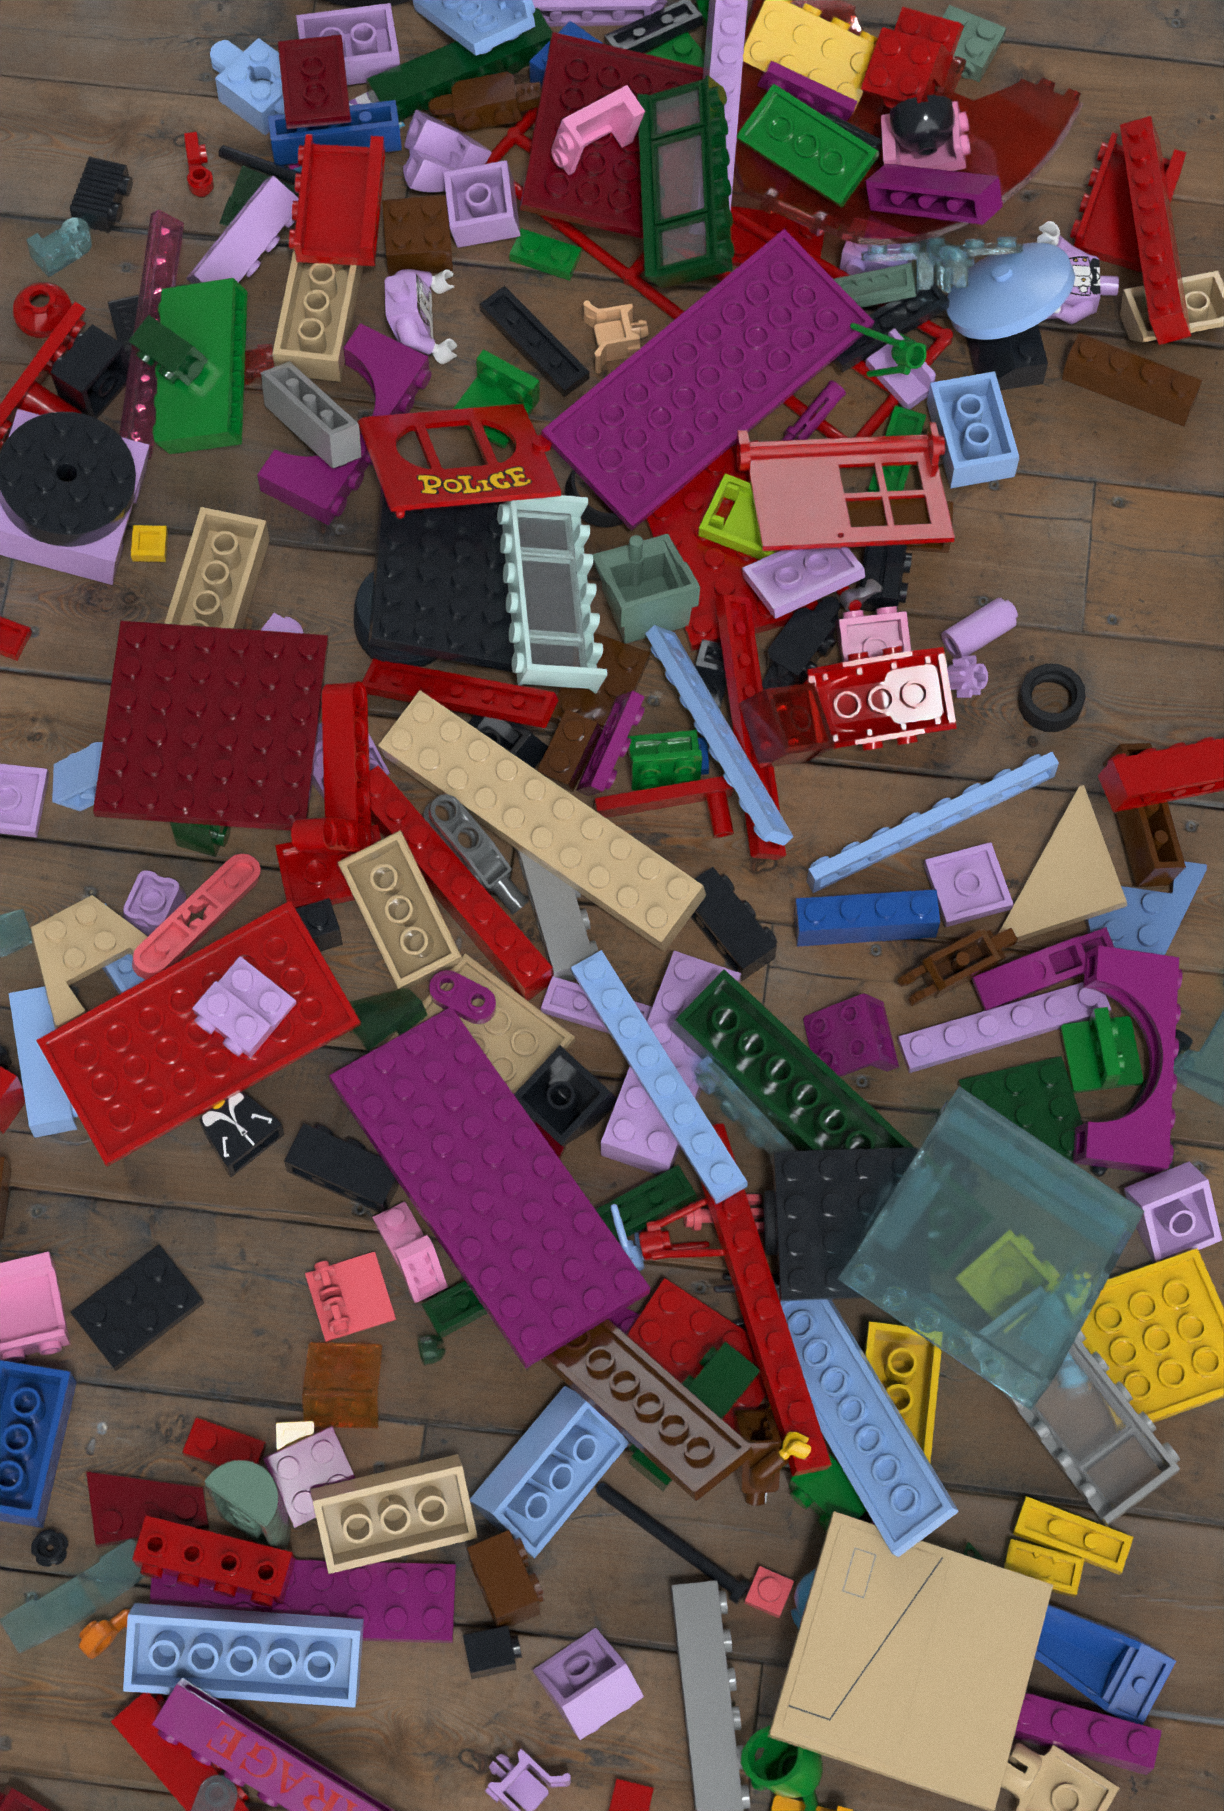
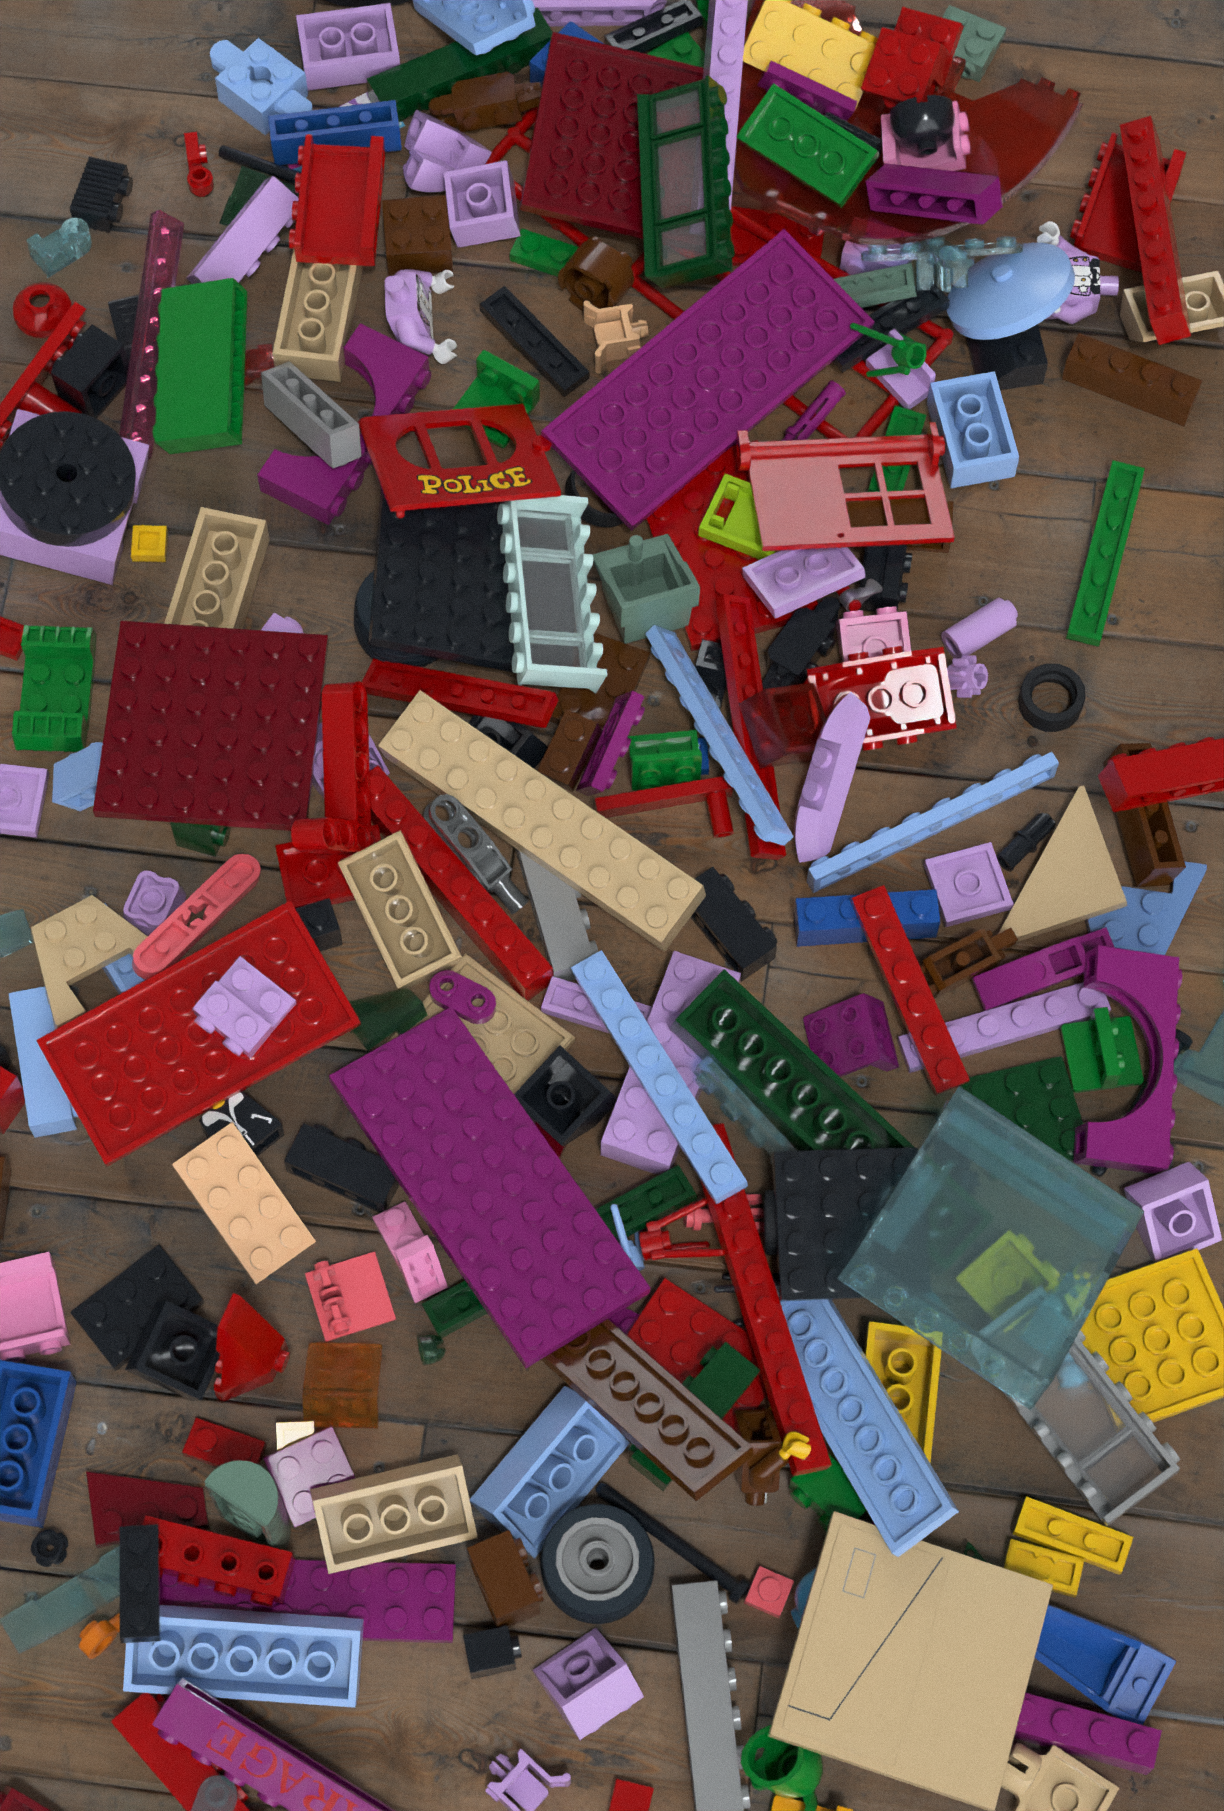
dark green brick [129,315,208,386] -> none
dark red plate [278,35,351,129] -> none
bright pink panel [551,85,645,175] -> none
none -> green plate [12,625,97,752]
none -> black plate [119,1524,160,1643]
none -> black brick [125,1300,220,1401]
none -> light nougat plate [171,1122,316,1284]
none -> red wedge [214,1293,290,1402]
none -> wheel [540,1504,655,1624]
none -> reddish brown brick [558,236,634,312]
none -> lavender brick [794,692,870,863]
none -> red plate [850,885,970,1096]
none -> black axle [996,813,1056,872]
none -> green plate [1066,460,1145,647]

